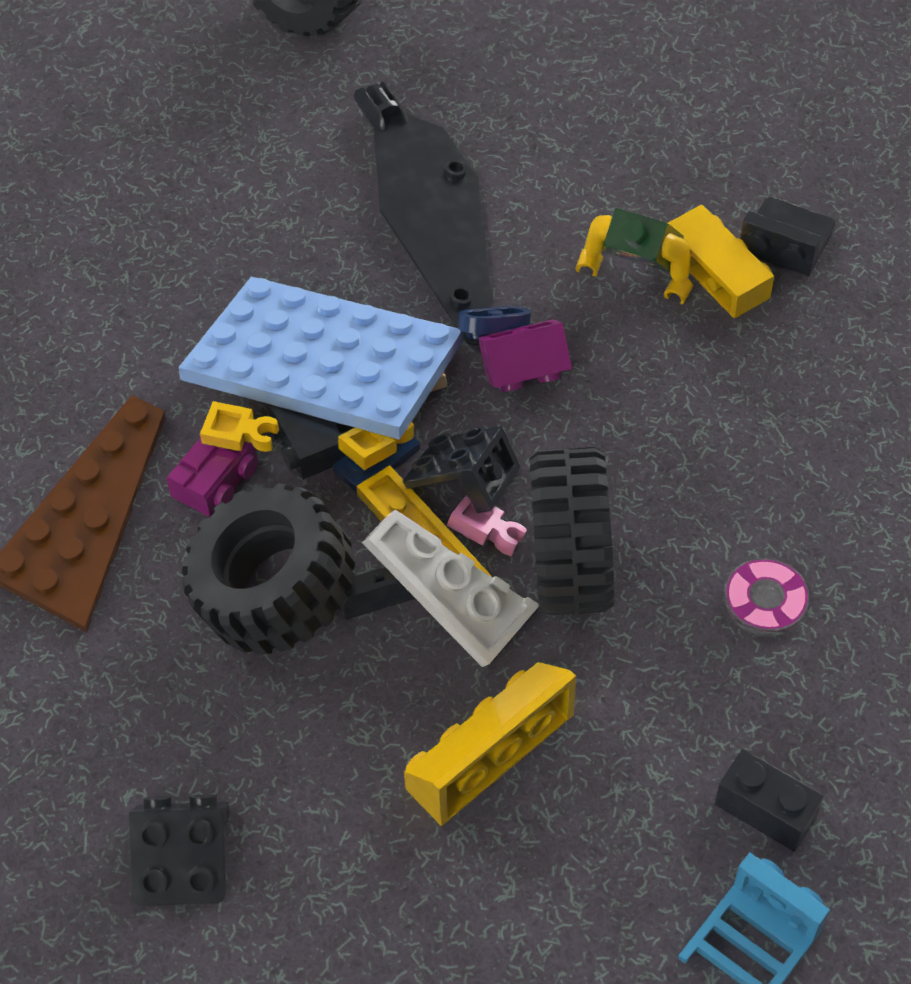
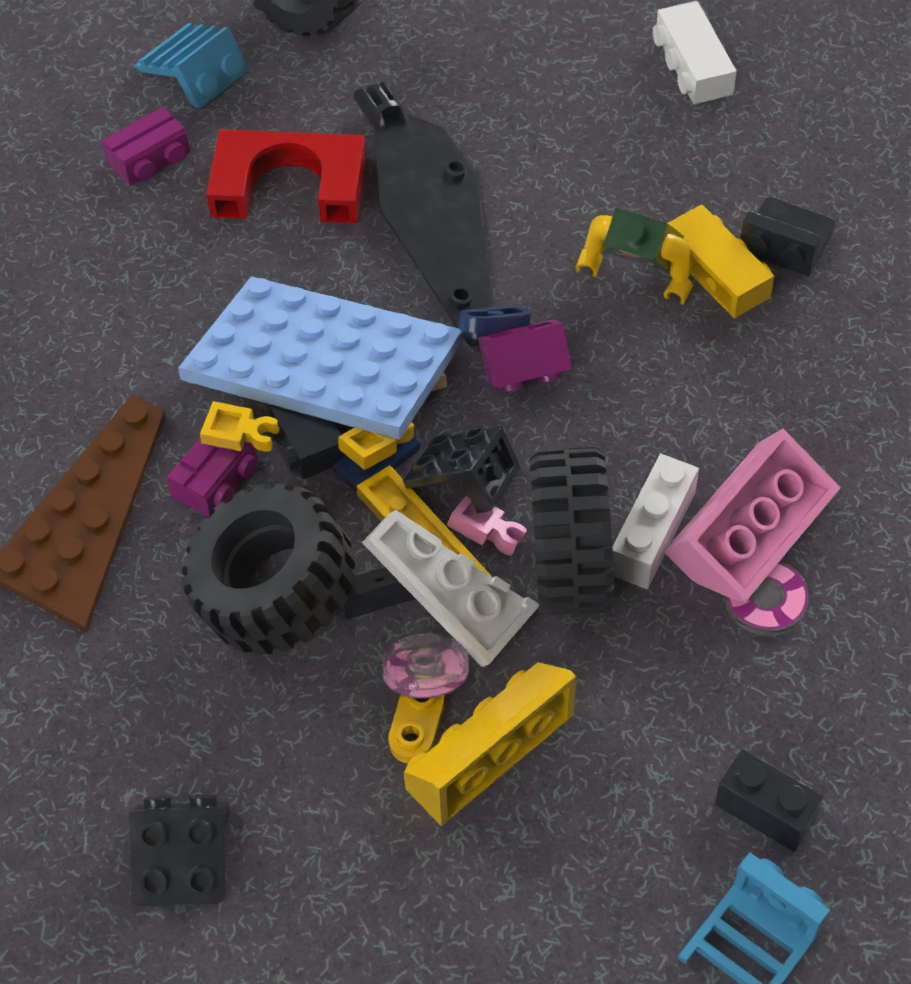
none -> magenta brick [101,107,190,186]
none -> dark azure plate [134,23,249,109]
none -> red arch [206,129,366,224]
none -> clear tile [381,633,469,698]
none -> yellow plate [389,679,445,763]
none -> white brick [613,453,699,589]
none -> white brick [653,1,737,104]
none -> bright pink slope [664,429,841,603]

